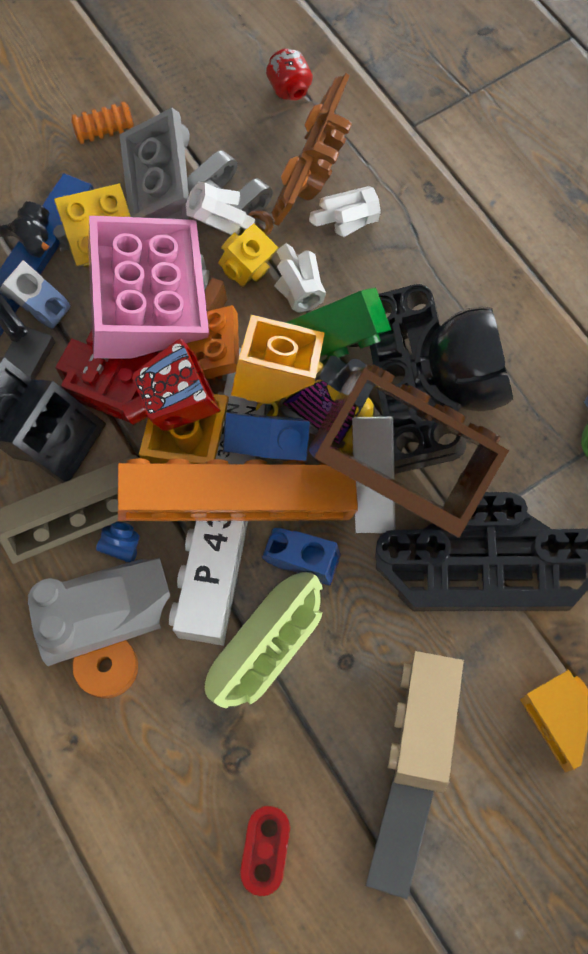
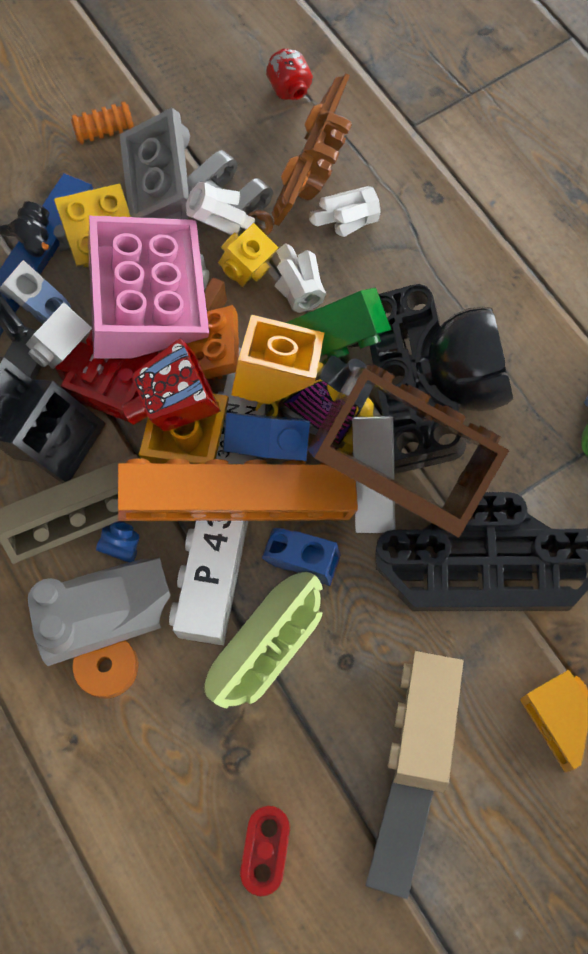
none -> white brick [26,302,92,369]

